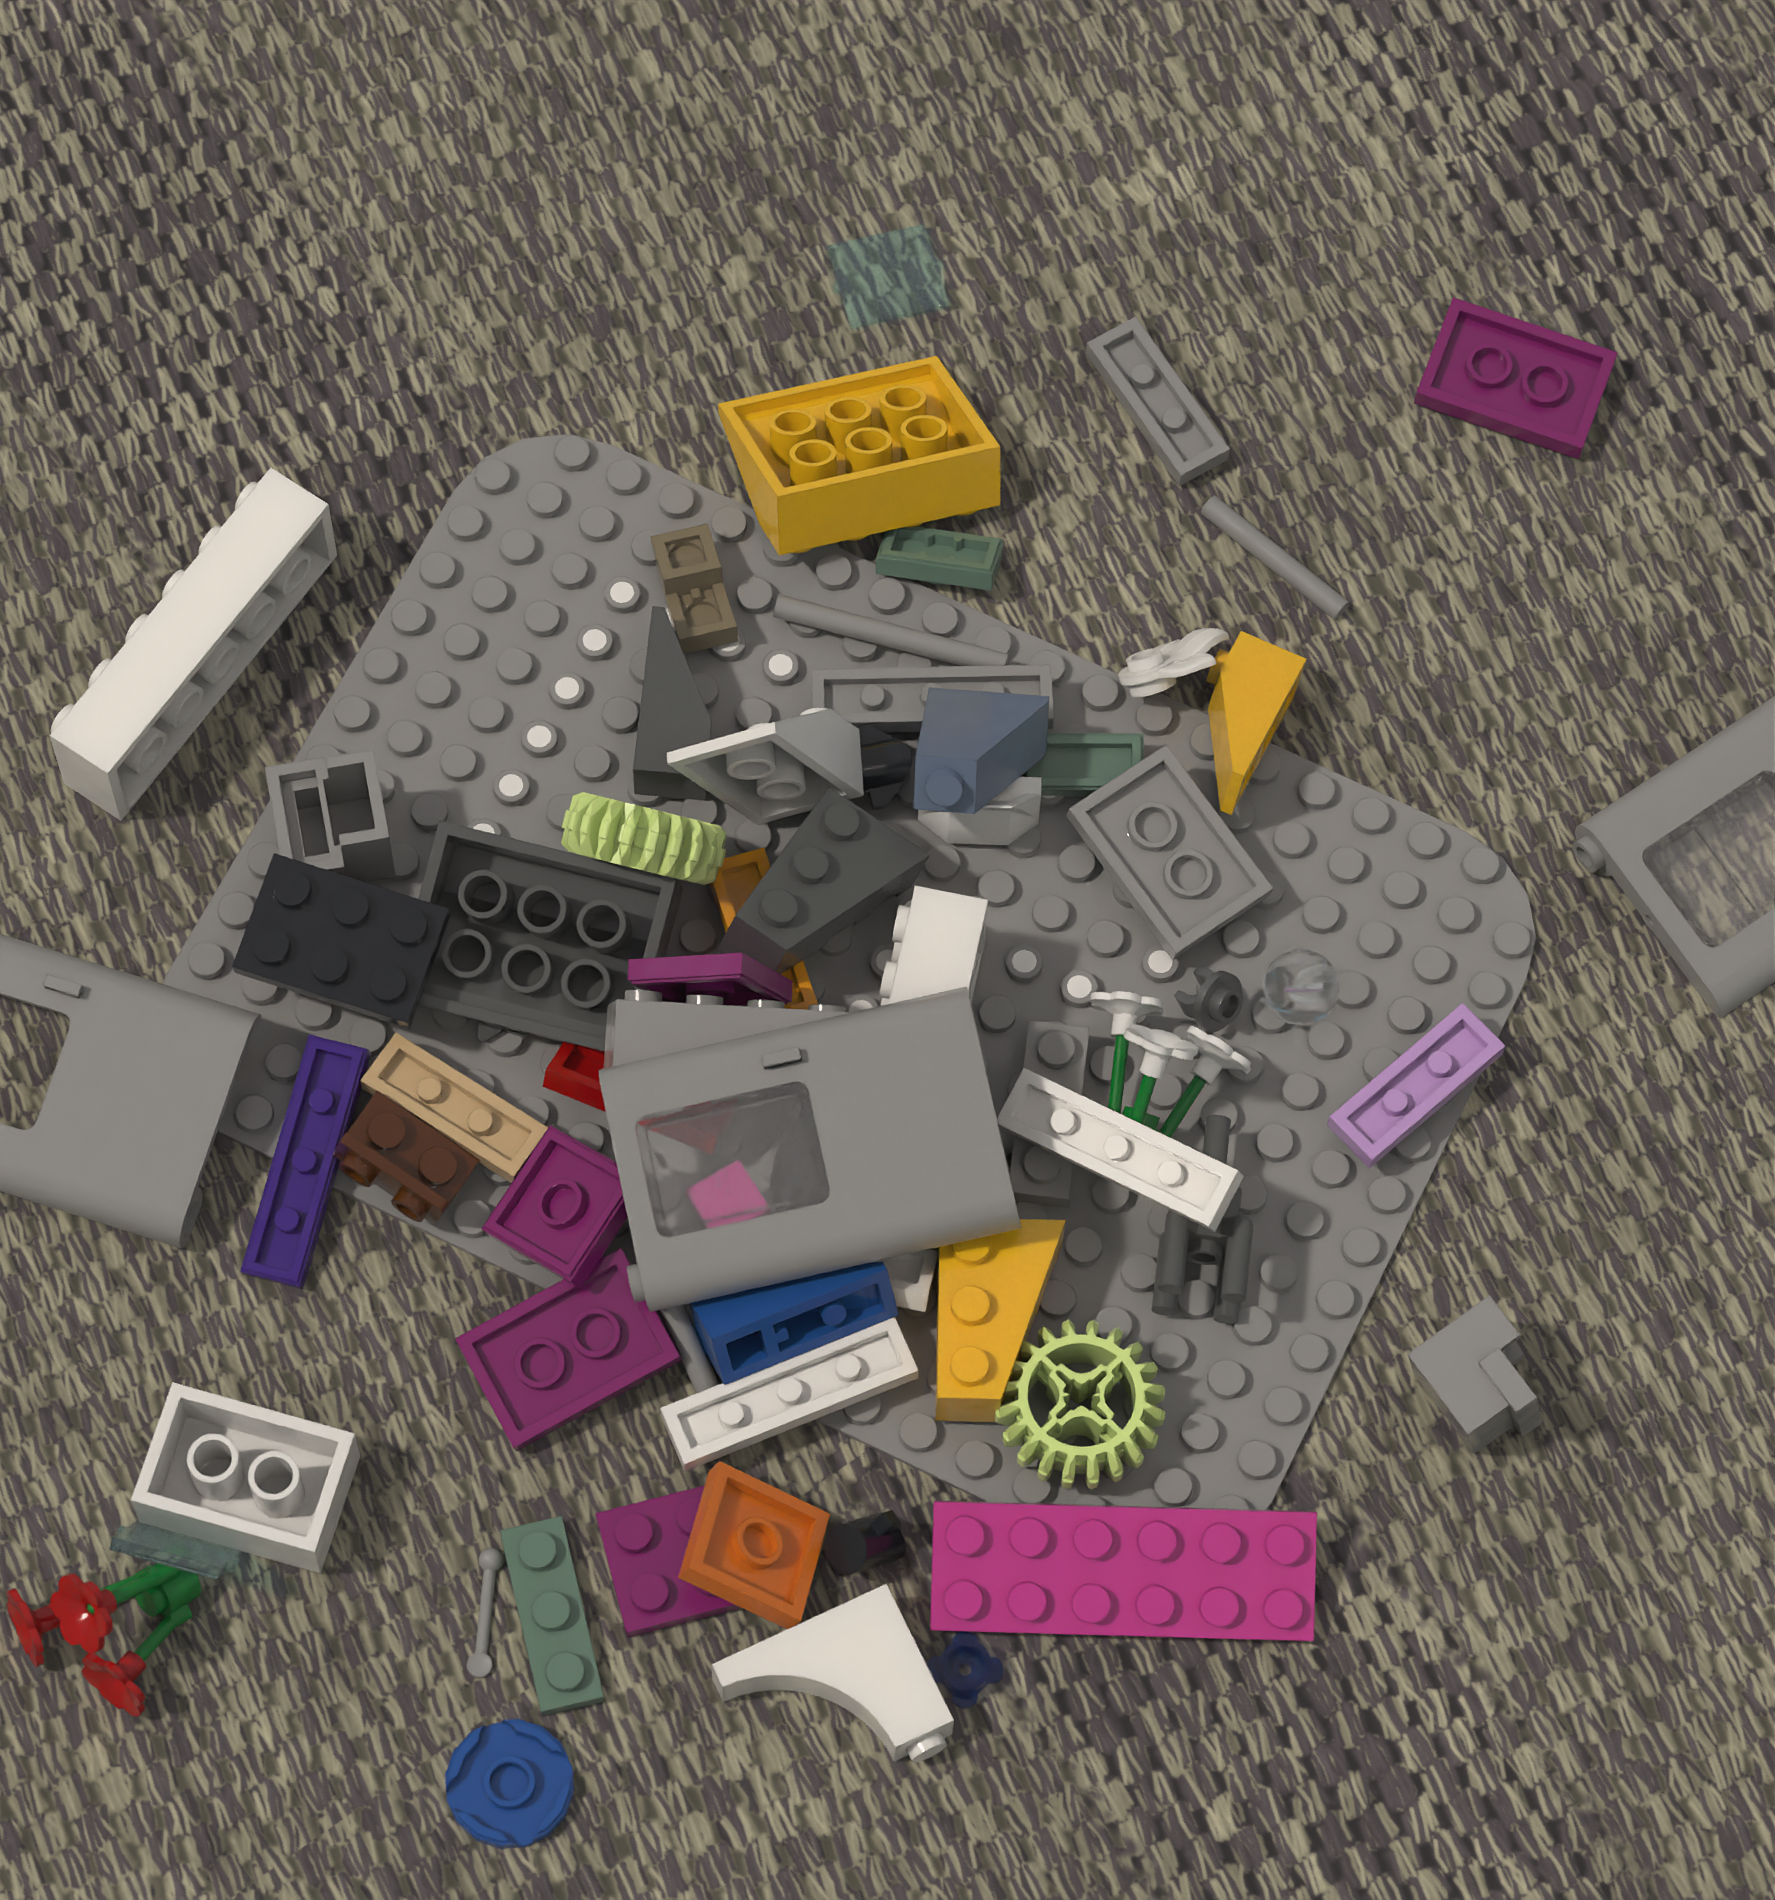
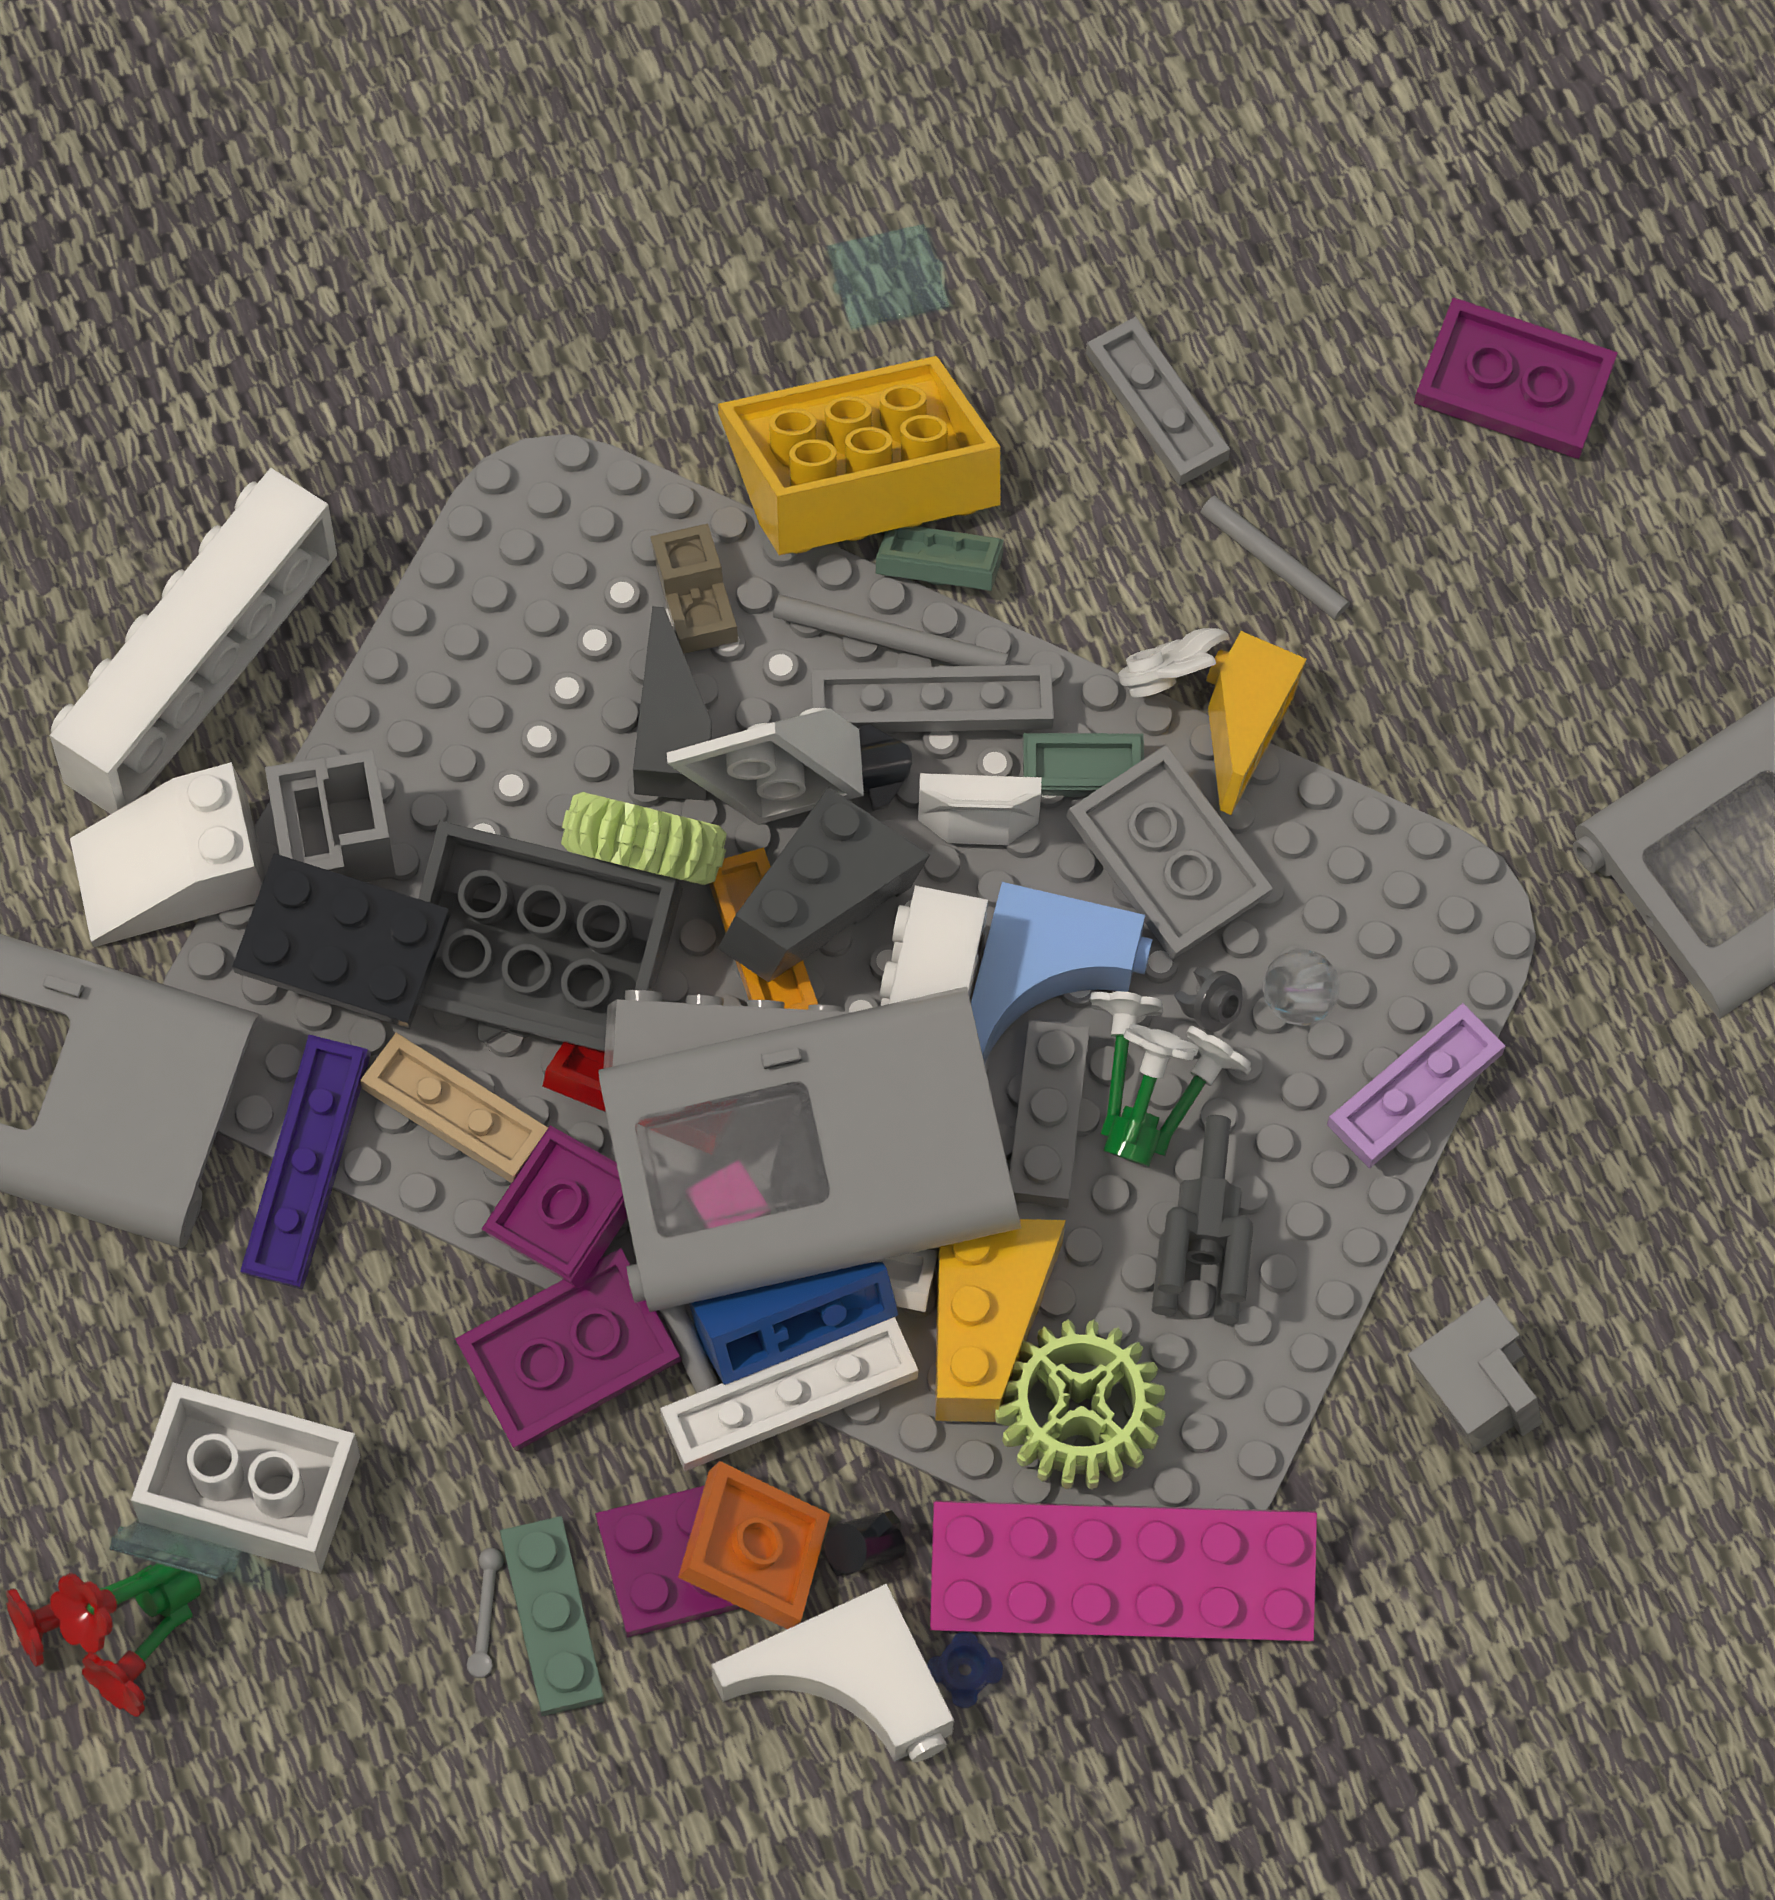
reddish brown bracket [333,1091,480,1225] -> none
blue tile [445,1719,574,1849] -> none
magenta tile [627,952,793,1006] -> none
sand blue slope [914,687,1049,814] -> none
white plate [997,1068,1244,1232] -> none
none -> white slope [70,762,265,947]
none -> light blue arch [971,882,1153,1064]

